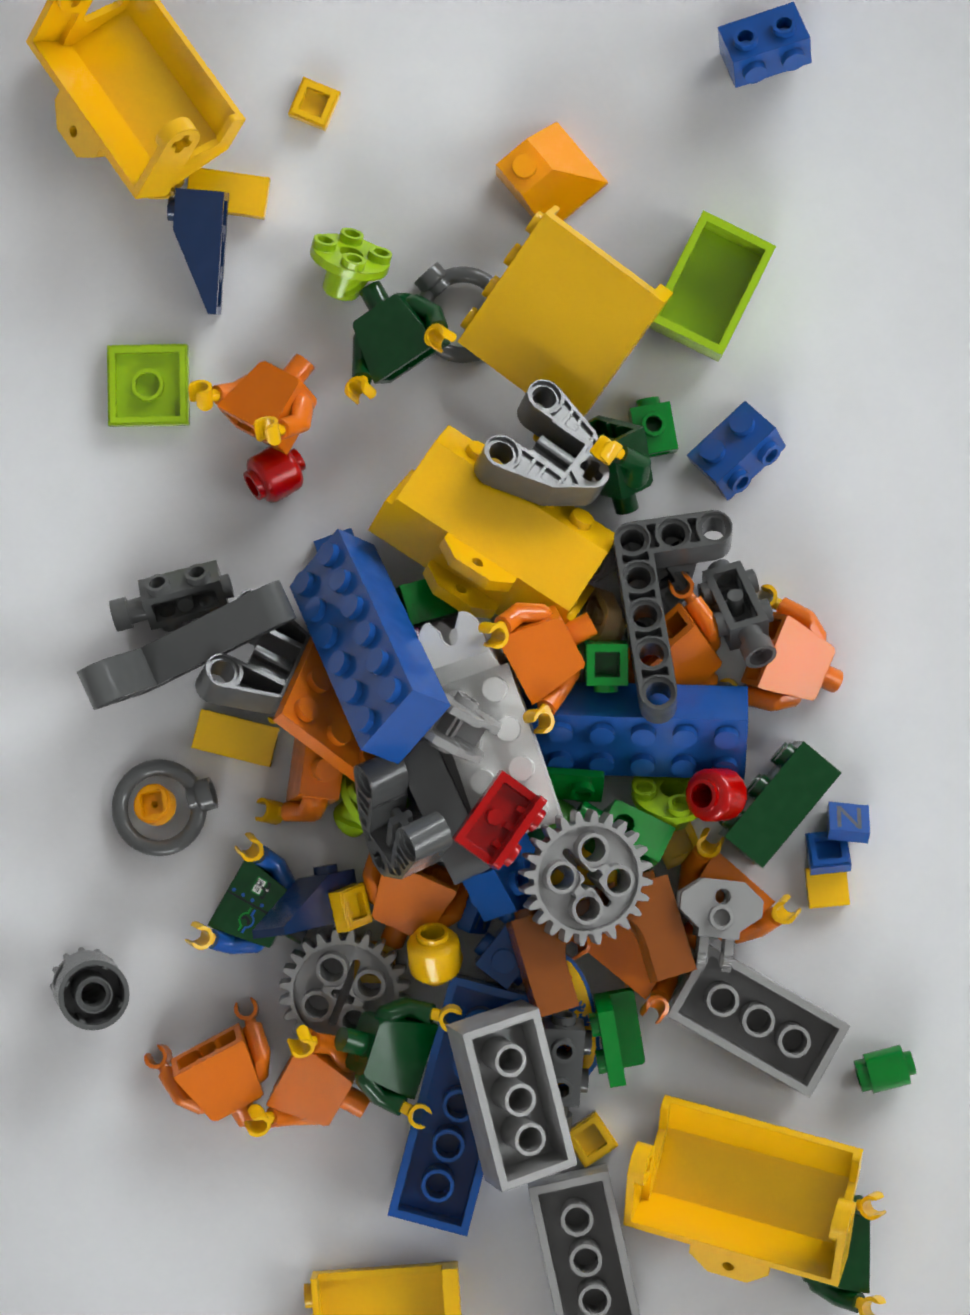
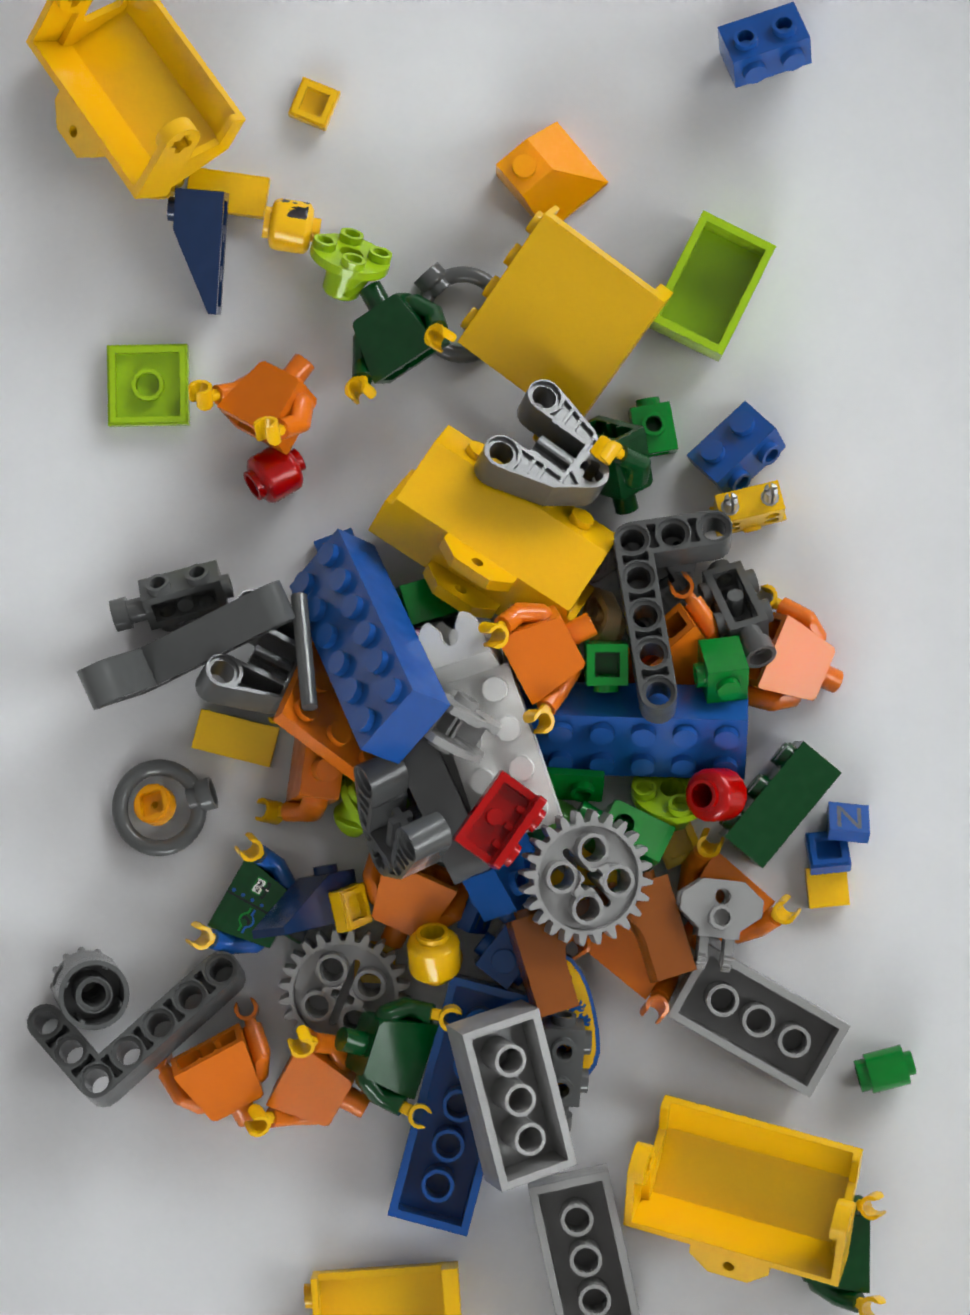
yellow tile [570,1110,619,1168] -> none
green bracket [588,987,645,1088] -> none
none -> dark grey beam [27,951,246,1107]
none -> yellow head [262,198,322,254]
none -> dark grey bar [291,592,318,711]
none -> green brick [693,636,749,704]
none -> yellow piece [709,480,787,537]

